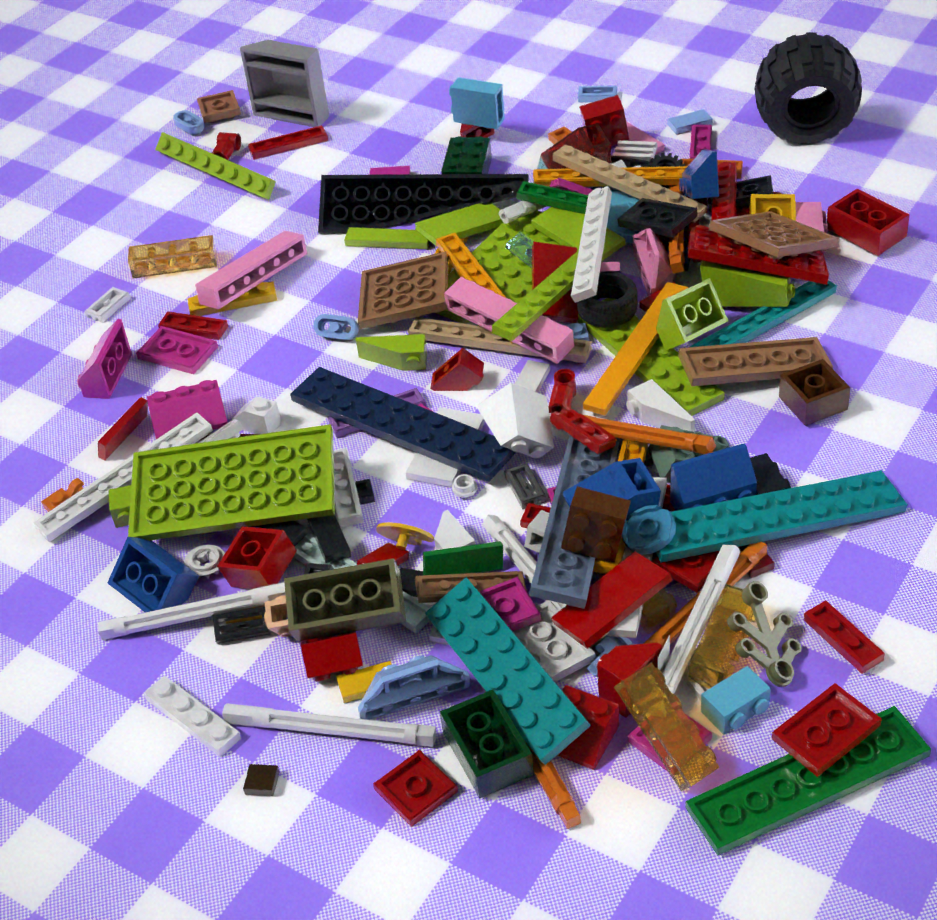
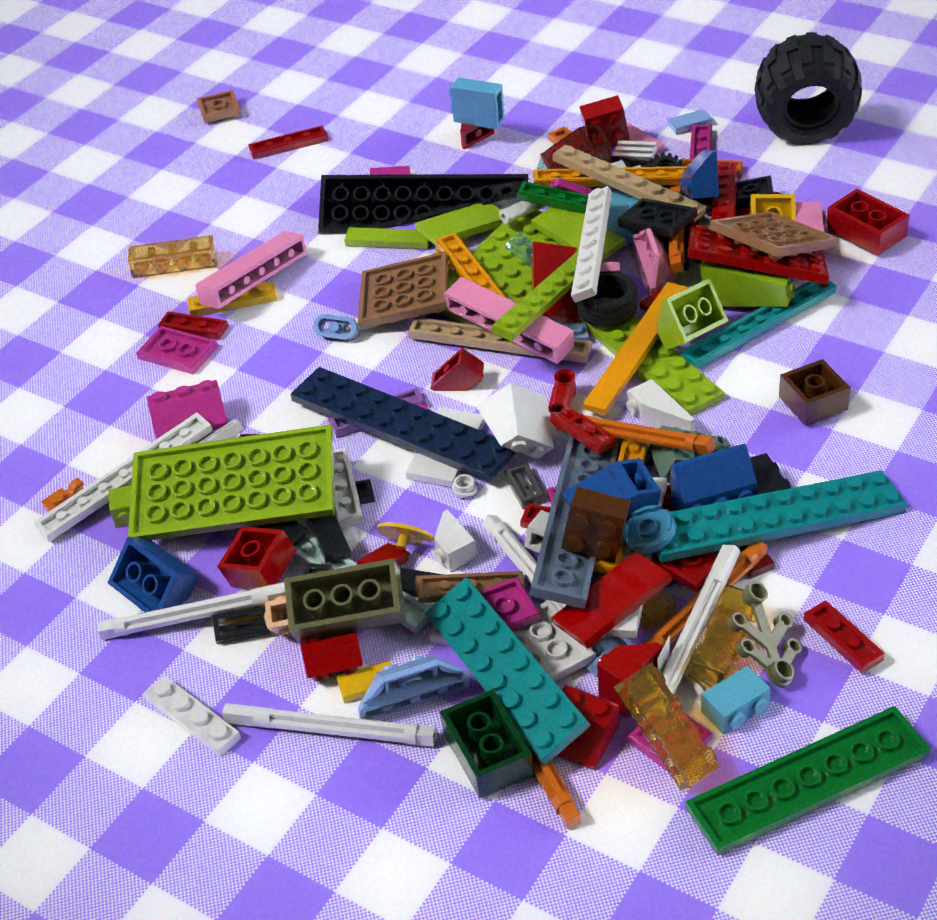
dark pink slope [77,319,132,399] -> none
white tile [84,287,131,323] -> none
red tile [98,397,148,461] -> none
lime plate [155,132,276,200] -> none
light blue plate [173,110,204,135] -> none
white gear [184,545,225,579] -> none
red piece [212,132,241,160] -> none
white slope [228,396,282,434] -> none
light grey slope [240,40,330,127] -> none
dark brown tile [243,764,280,796] -> none
lime slope [356,334,427,371] -> none
red tile [373,749,458,827] -> none
green tile [423,541,503,575] -> none
dark green brick [441,136,492,174] -> none
white tile [514,360,550,393] -> none
light blue tile [578,85,618,103] -> none
medium nougat plate [678,337,833,386] -> none
red plate [772,683,882,777] -> none

